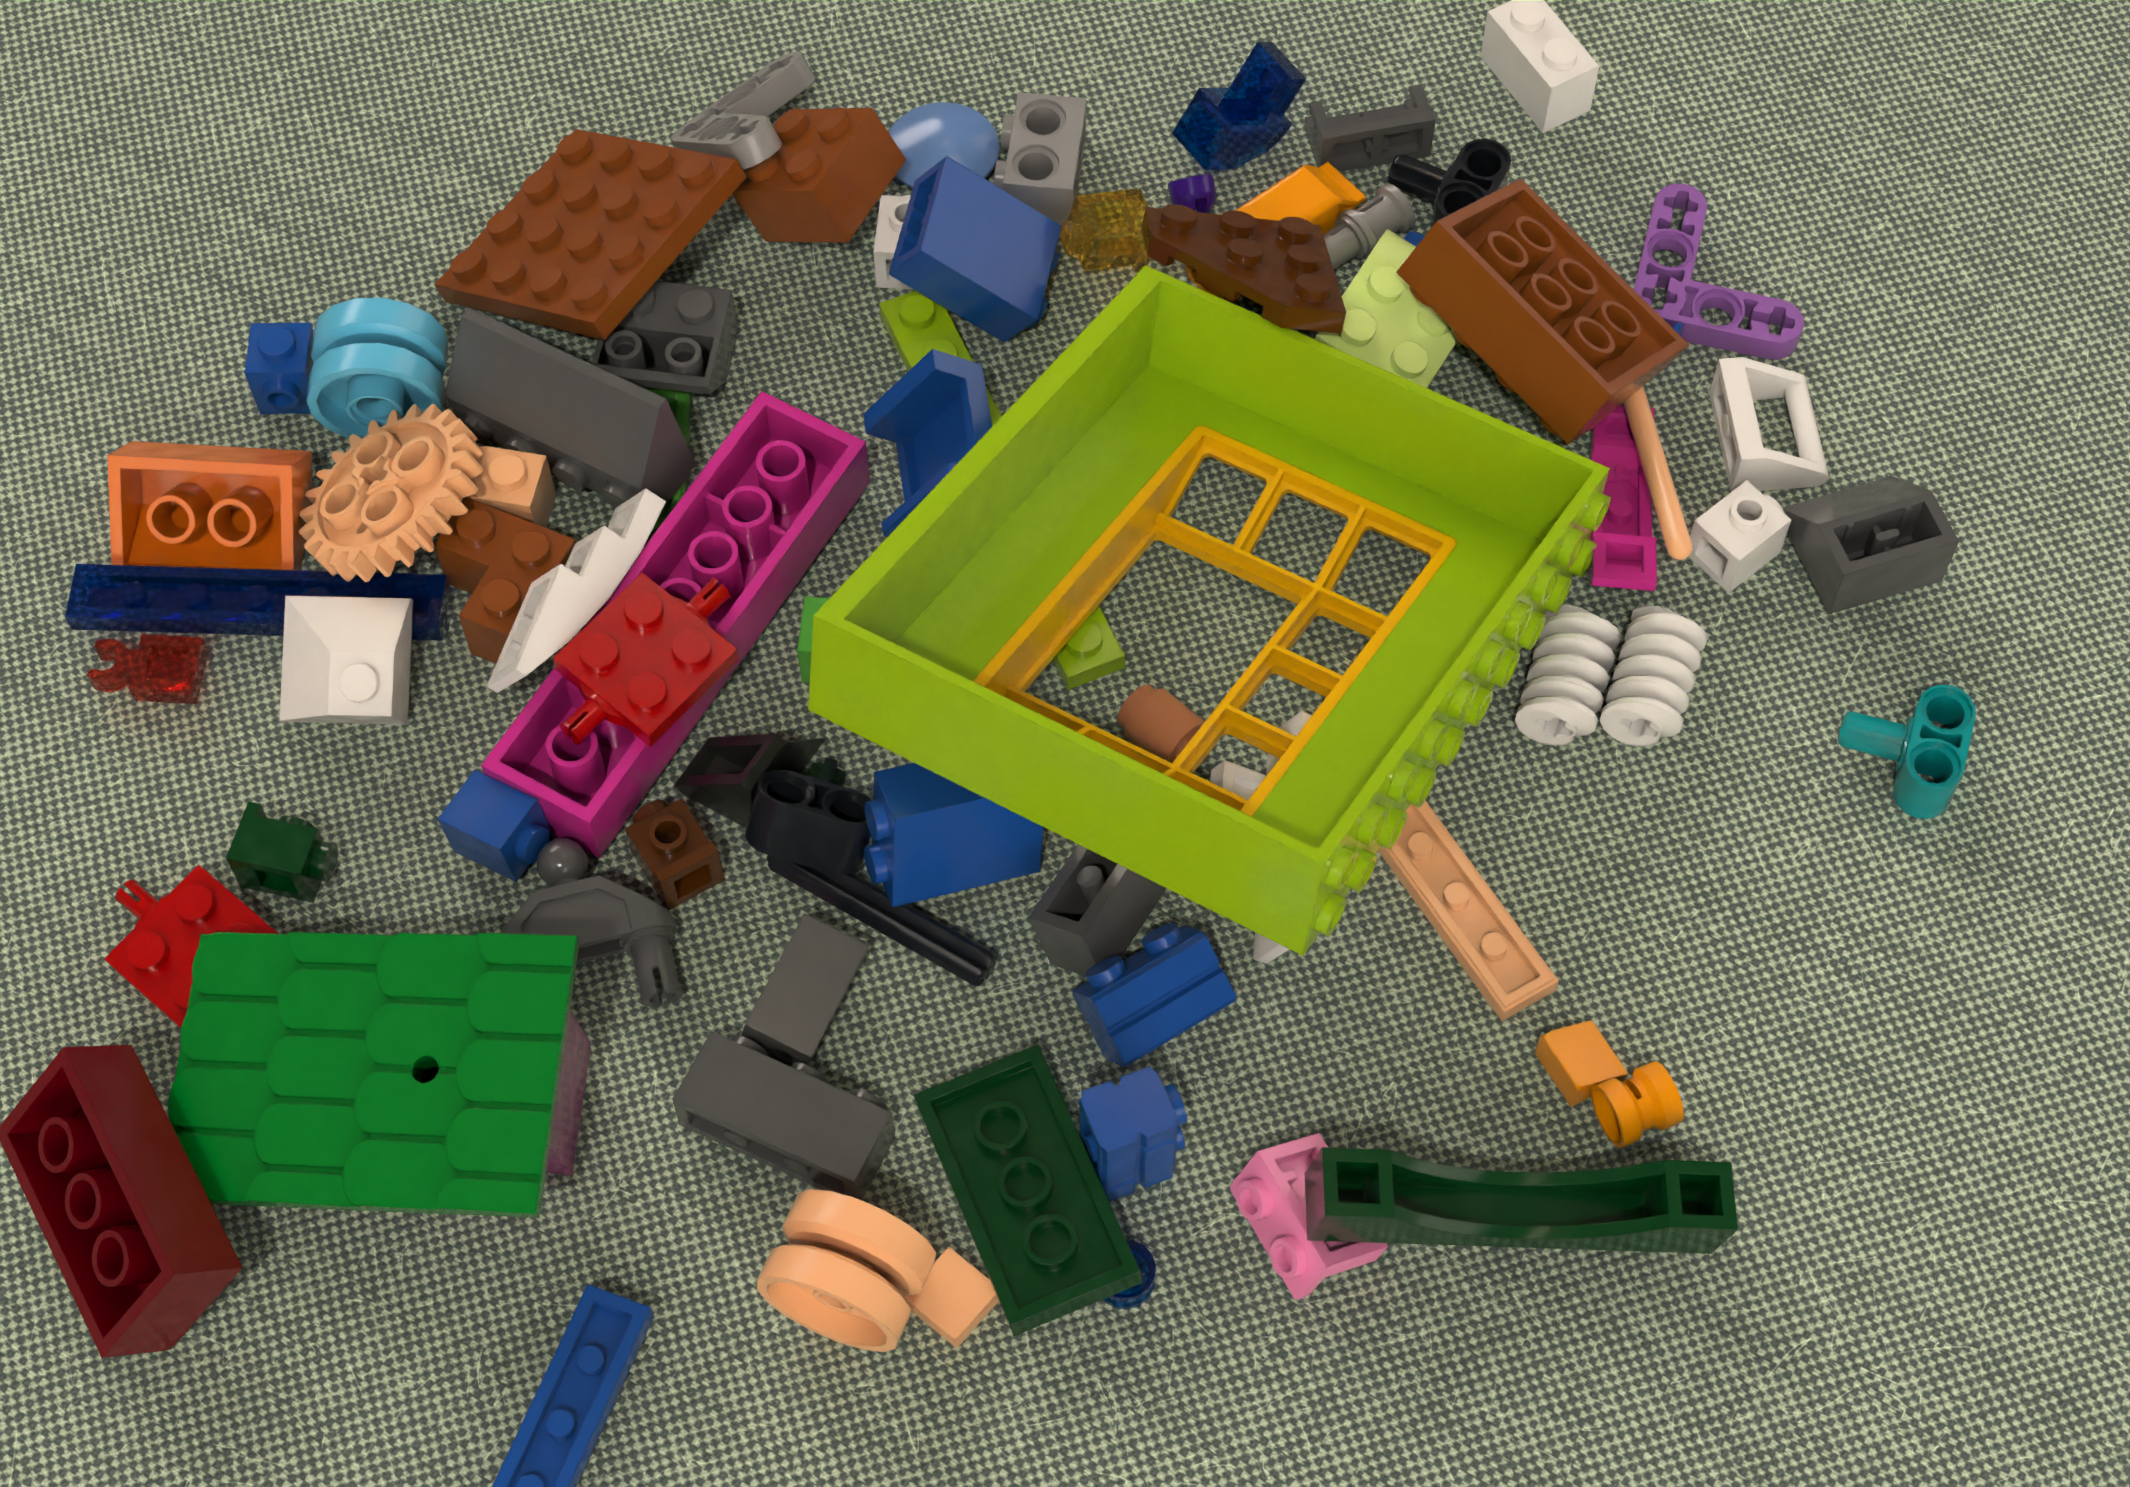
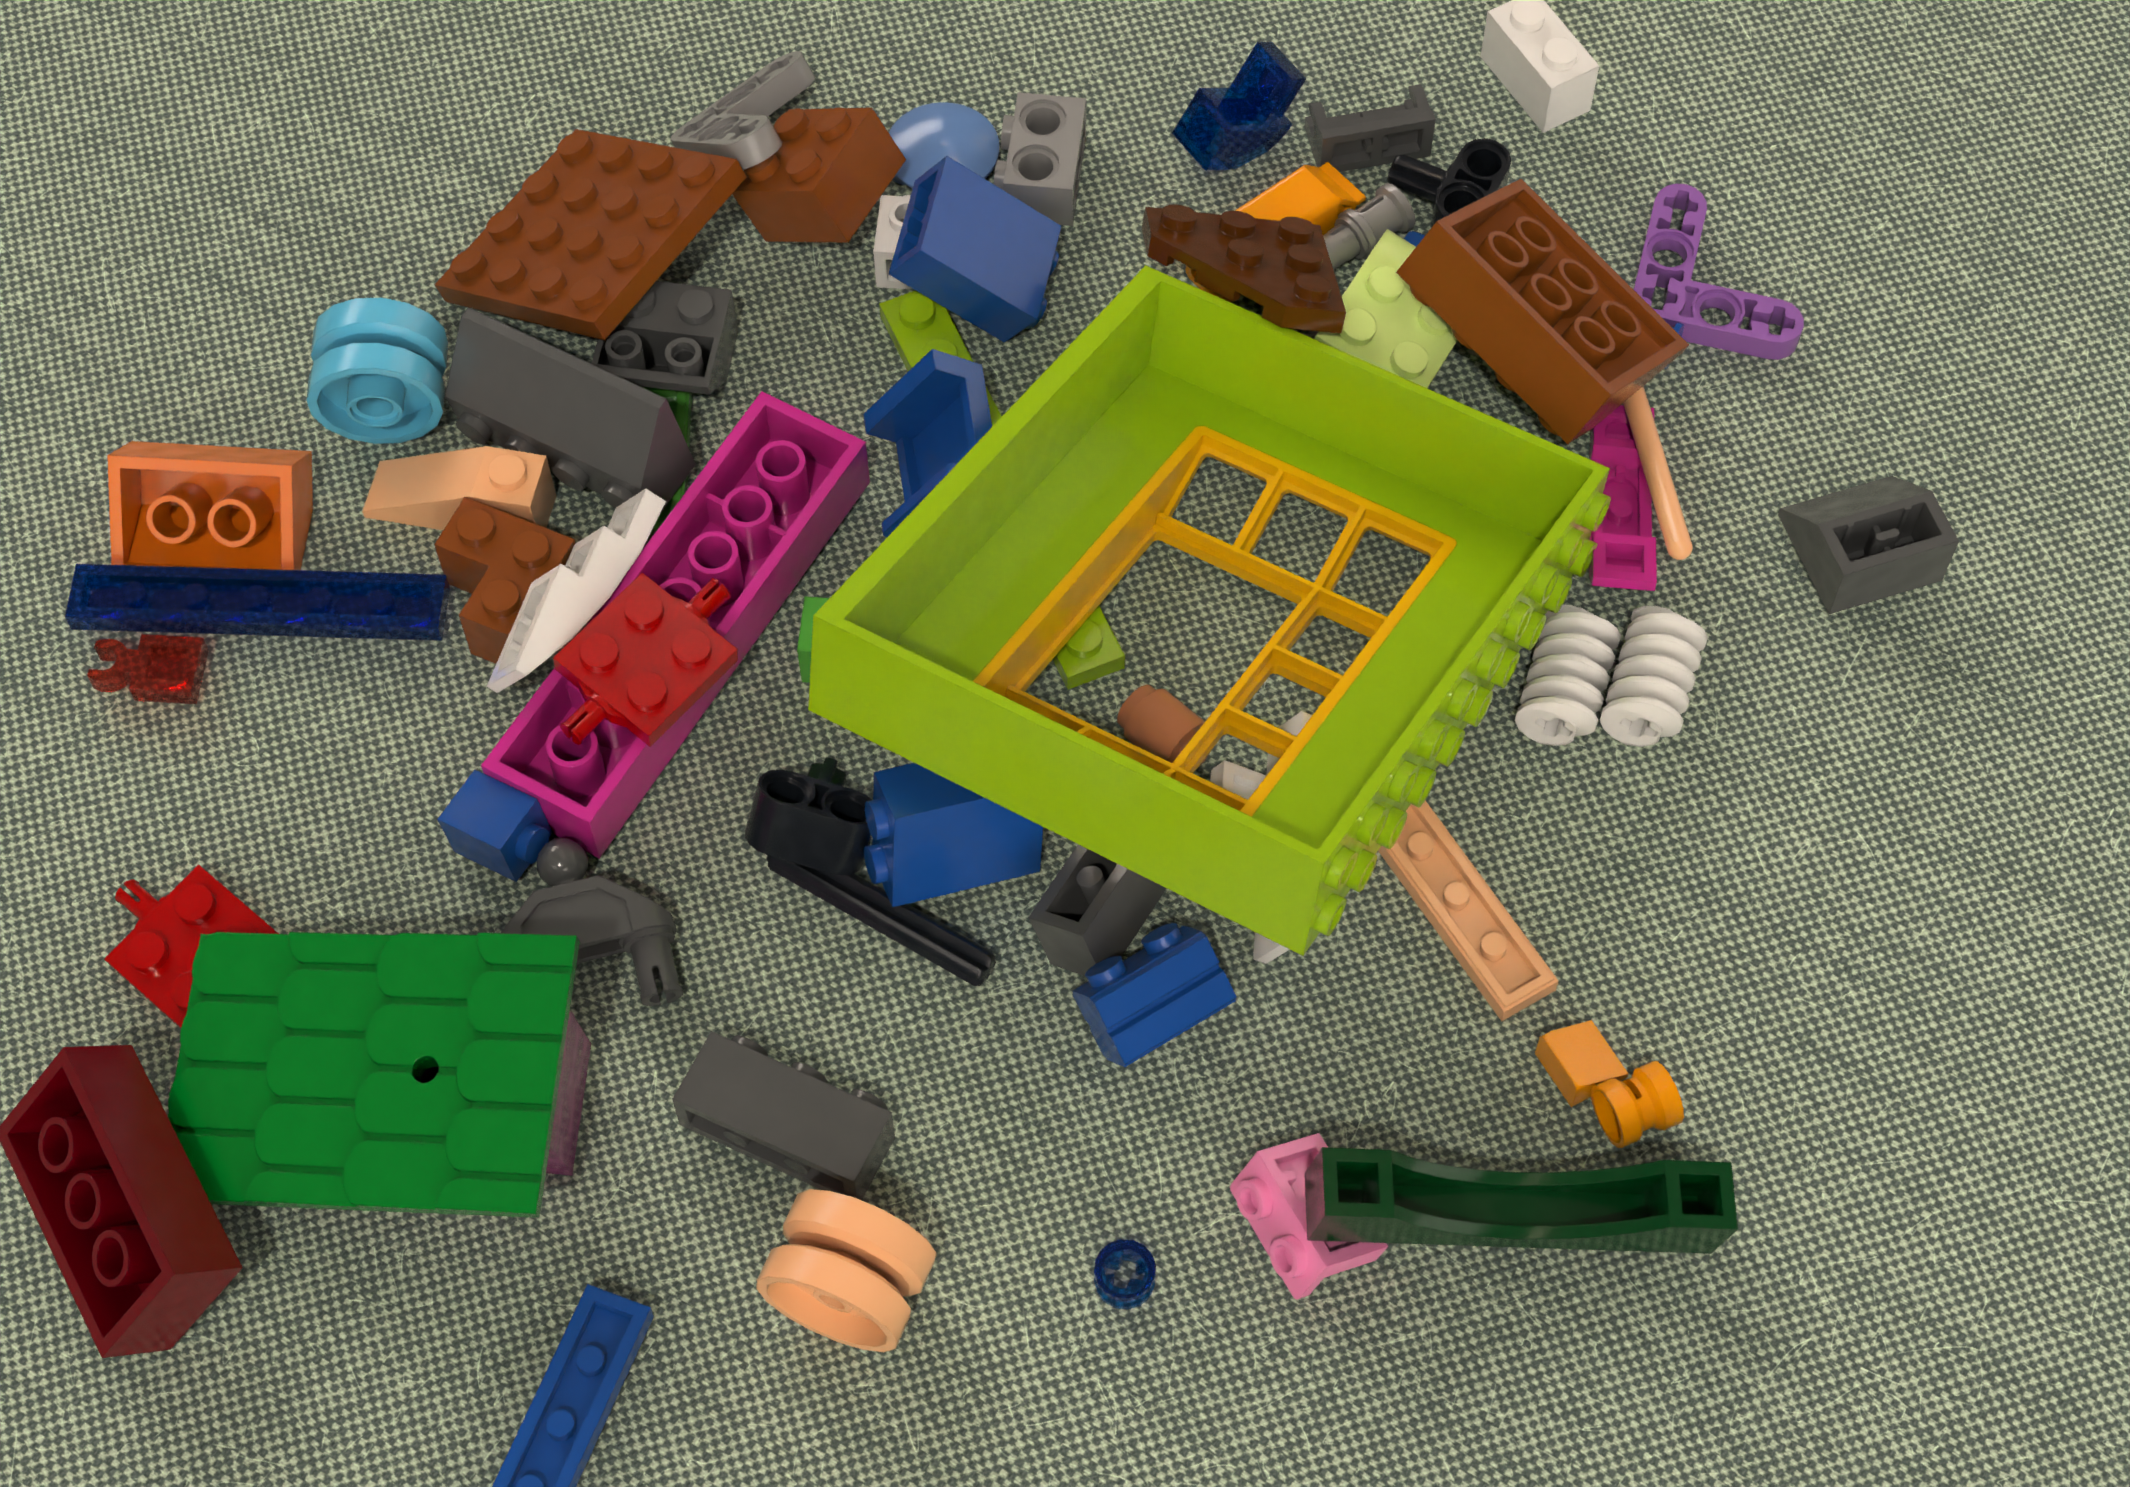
dark green brick [226,801,338,903] -> none
blue brick [244,322,314,414] -> none
white slope [279,596,413,725] -> none
light nougat gear [299,404,484,582] -> none
reddish brown brick [625,798,724,911] -> none
pearl dark grey slope [674,734,826,828] -> none
dark grey hinge [741,913,870,1067] -> none
light nougat tile [903,1247,999,1348] -> none
dark green plate [913,1044,1143,1336] -> none
clear yellow brick [1061,188,1150,272] -> none
blue brick [1079,1066,1187,1202] -> none
dark purple hinge [1168,174,1216,213] -> none
white brick [1689,480,1791,593] -> none
white tile [1709,357,1829,492] -> none
teal beam [1838,684,1976,819] -> none

